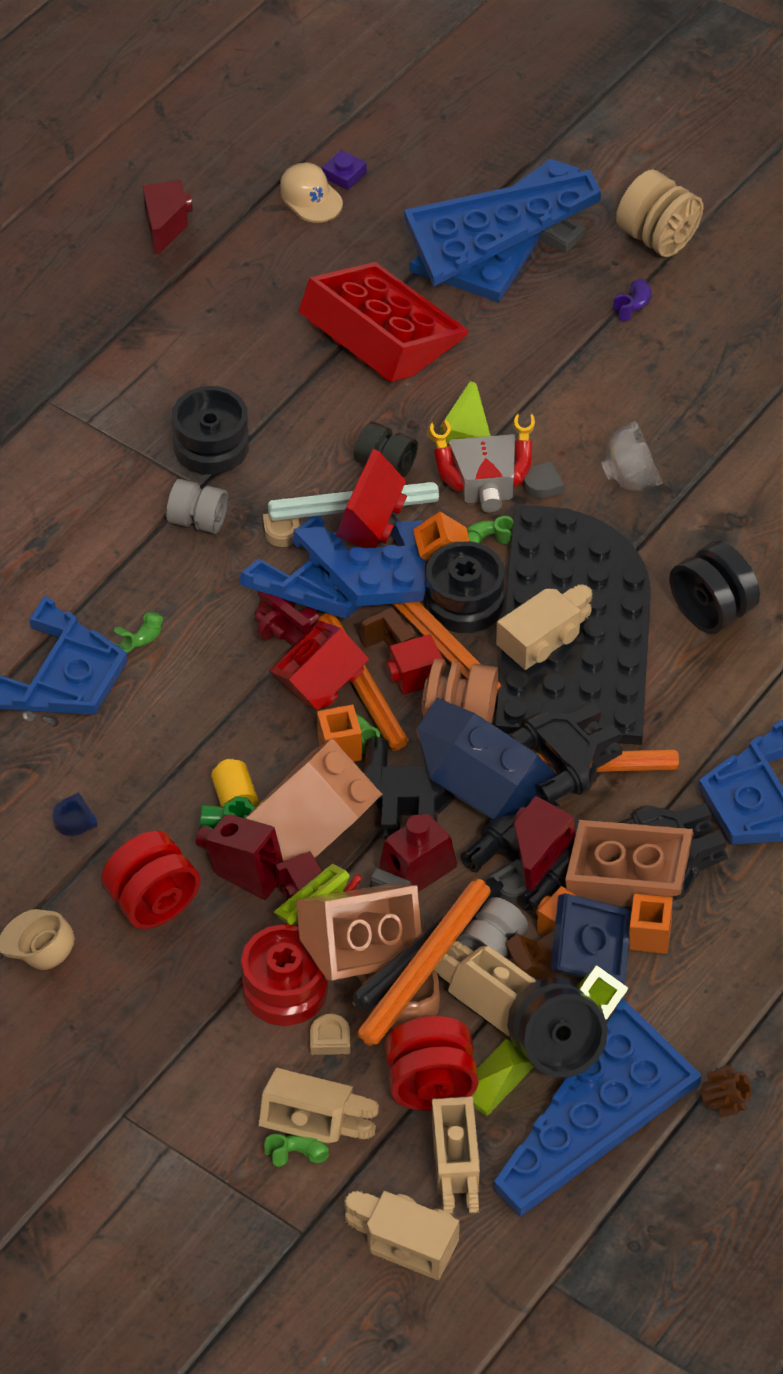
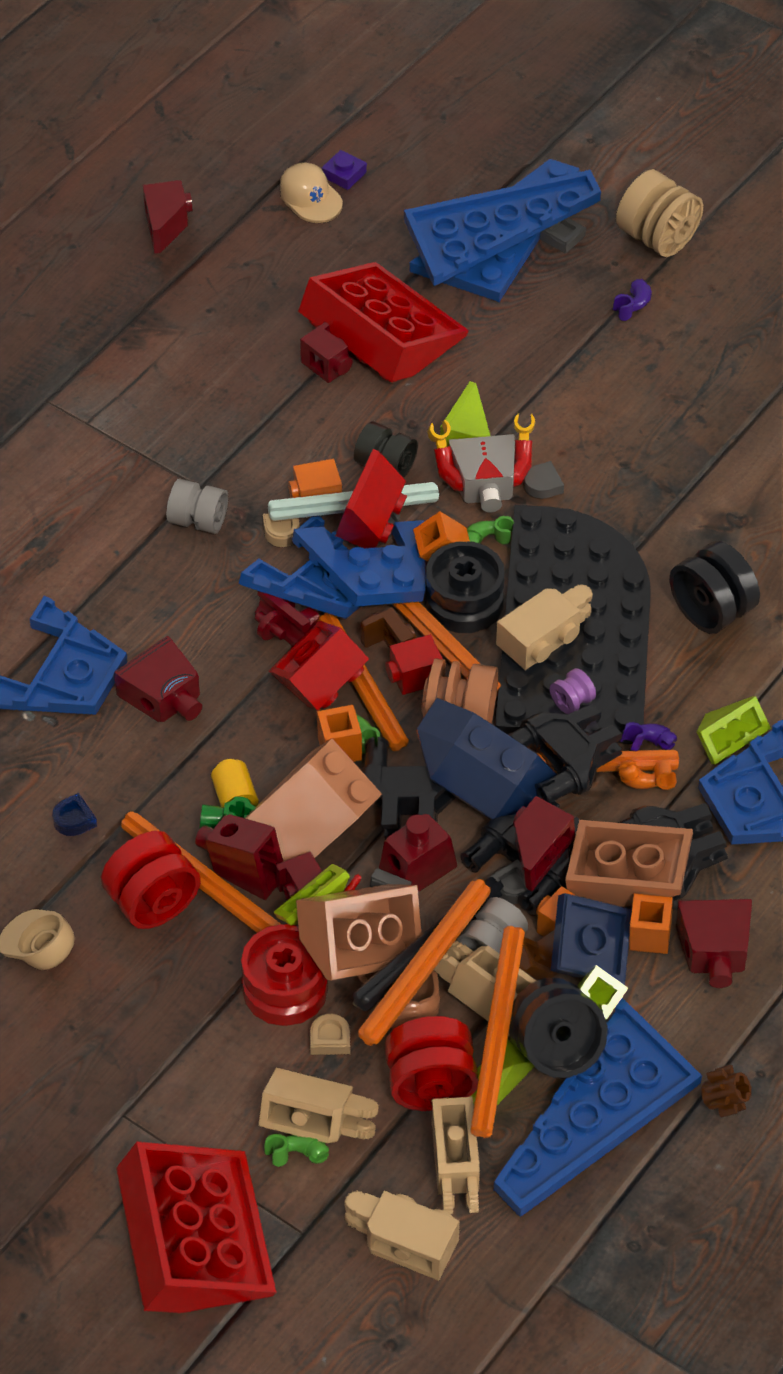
bright green arm [113,612,163,653] -> none
black wheel [172,386,249,474] -> none
clear cylinder [601,420,664,492] -> none
none -> dark red torso [114,636,203,722]
none -> red slope [116,1142,276,1313]
none -> orange axle [121,811,281,933]
none -> orange brick [288,459,342,498]
none -> dark red brick [300,322,353,383]
none -> orange axle [470,926,525,1138]
none -> medium lavender wheel [550,668,596,714]
none -> orange arm [618,760,677,790]
none -> dark purple arm [619,722,677,751]
none -> dark red torso [676,899,752,988]
none -> lime slope [697,696,771,765]

